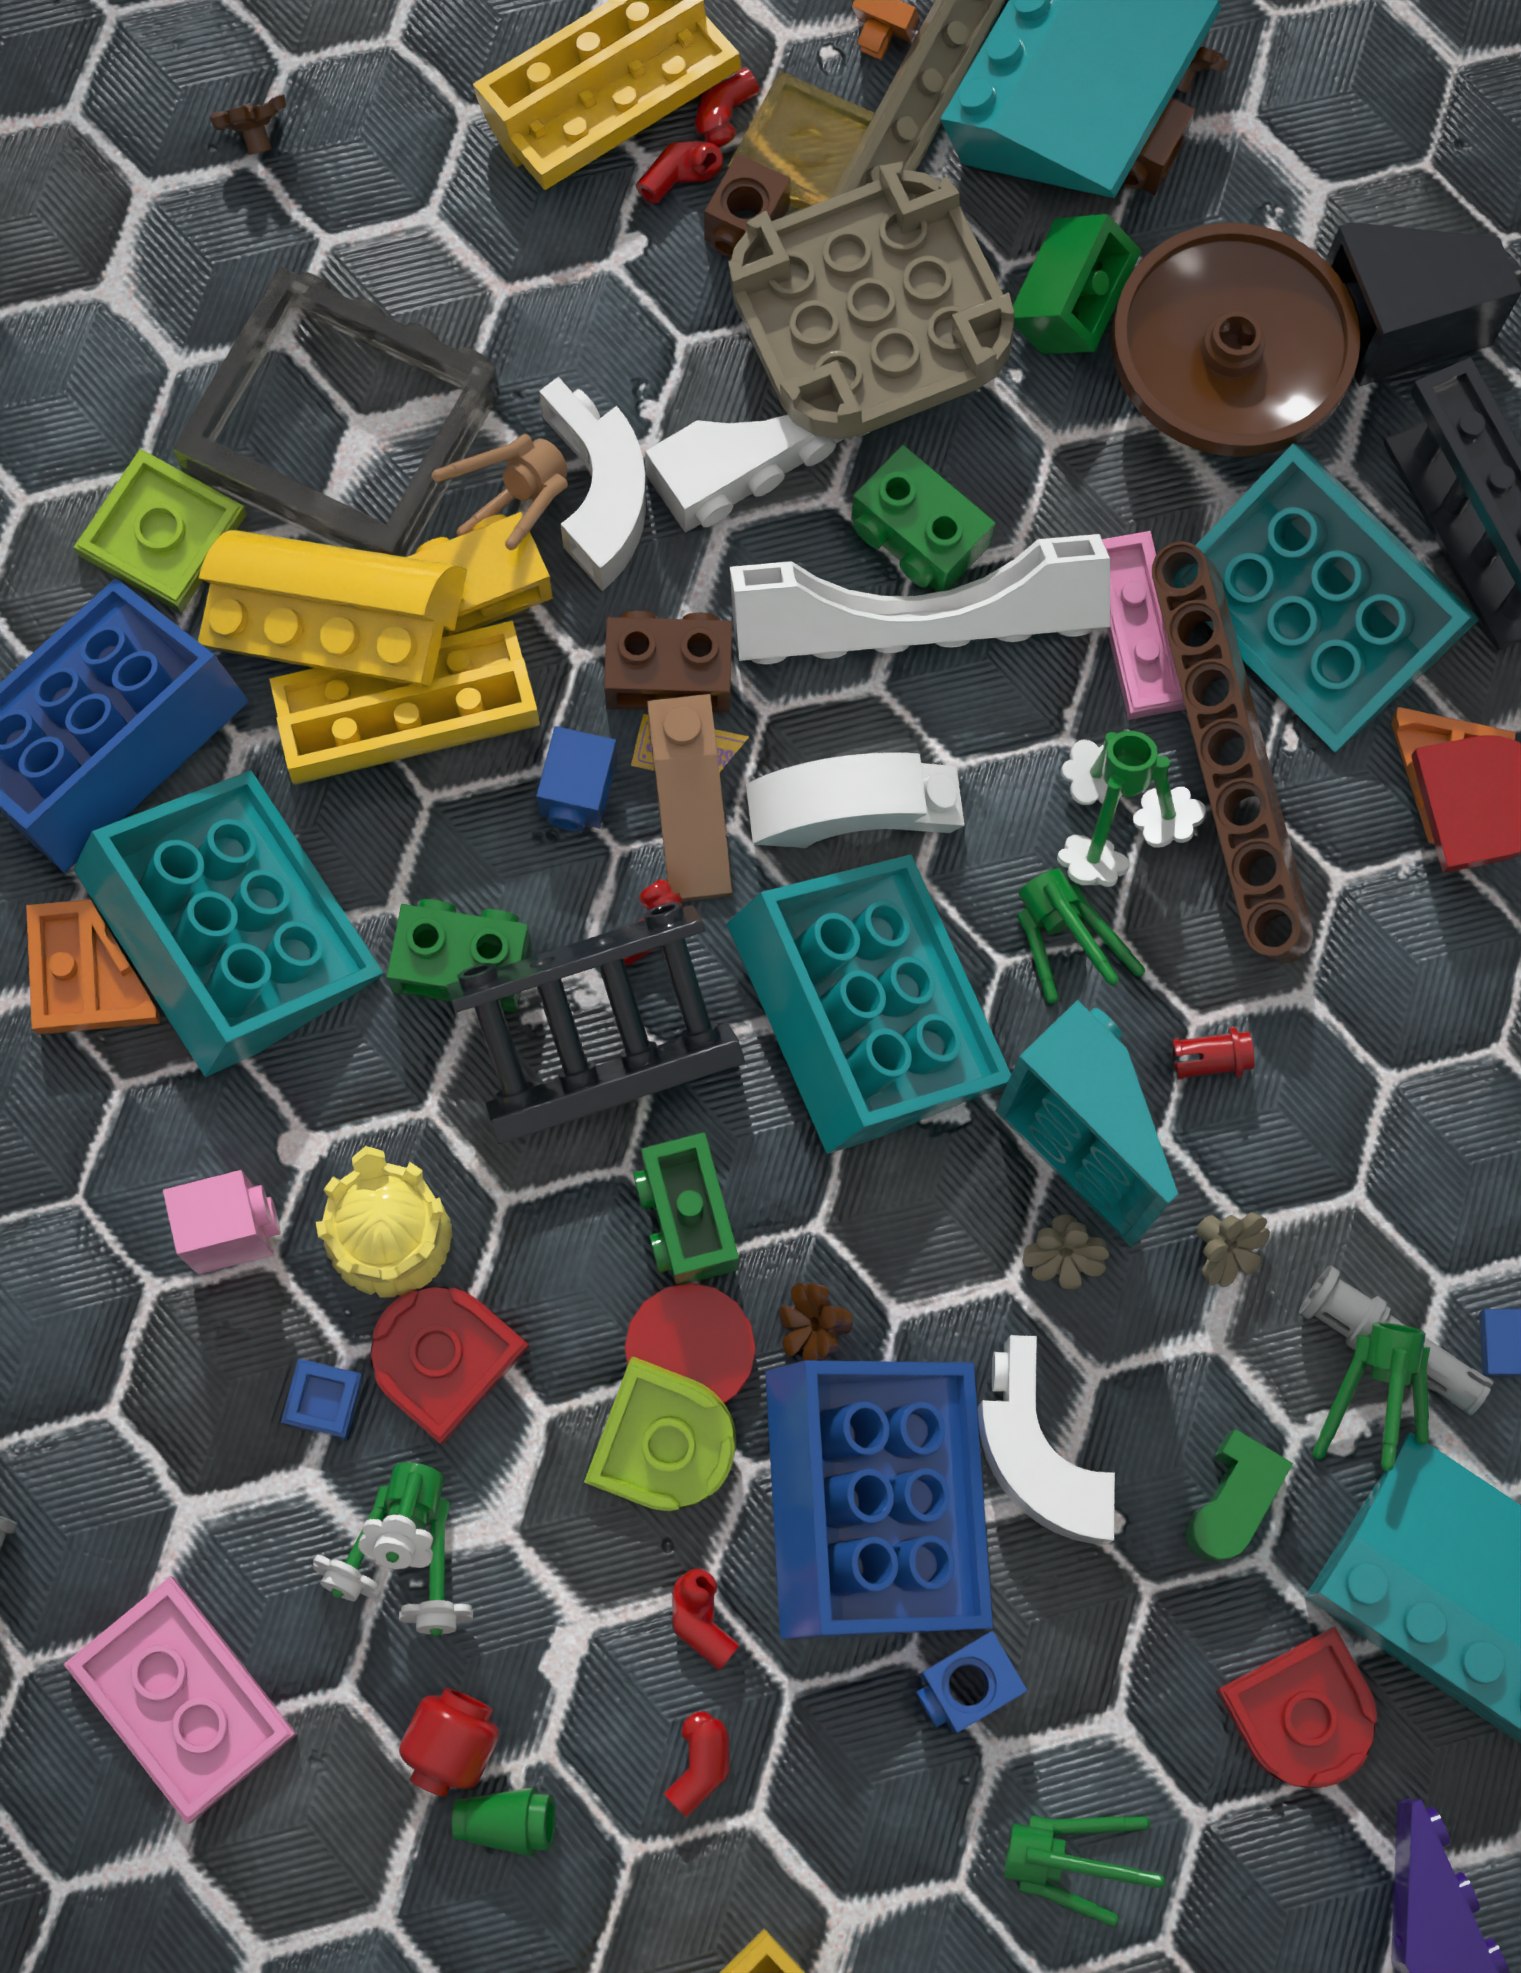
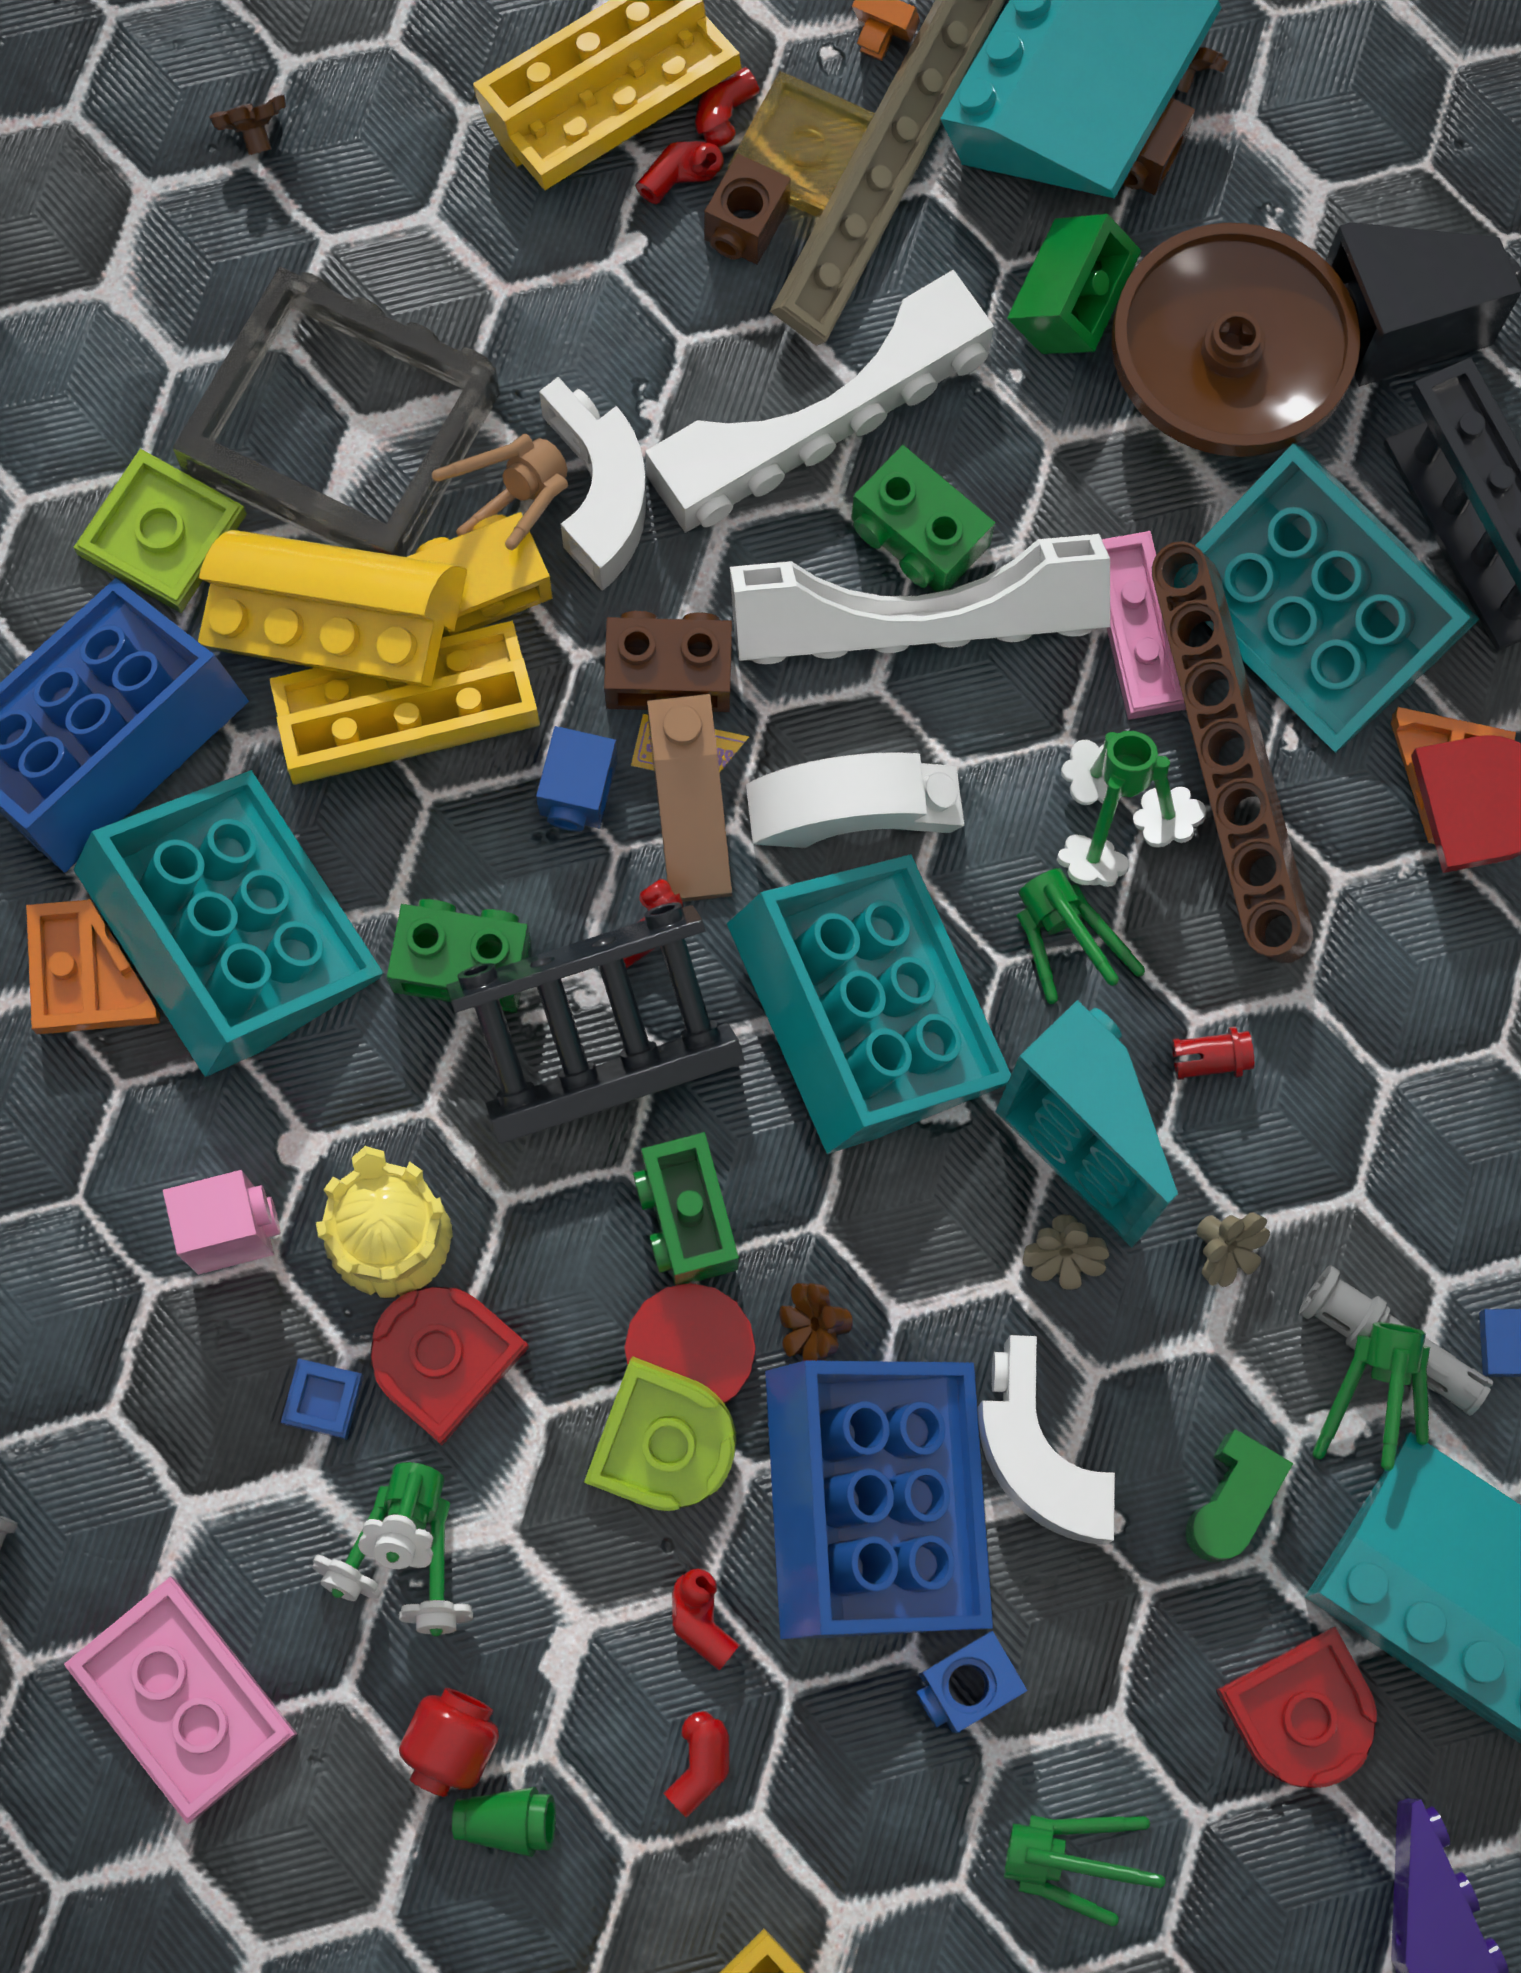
dark tan tile [728,161,1014,439] -> none

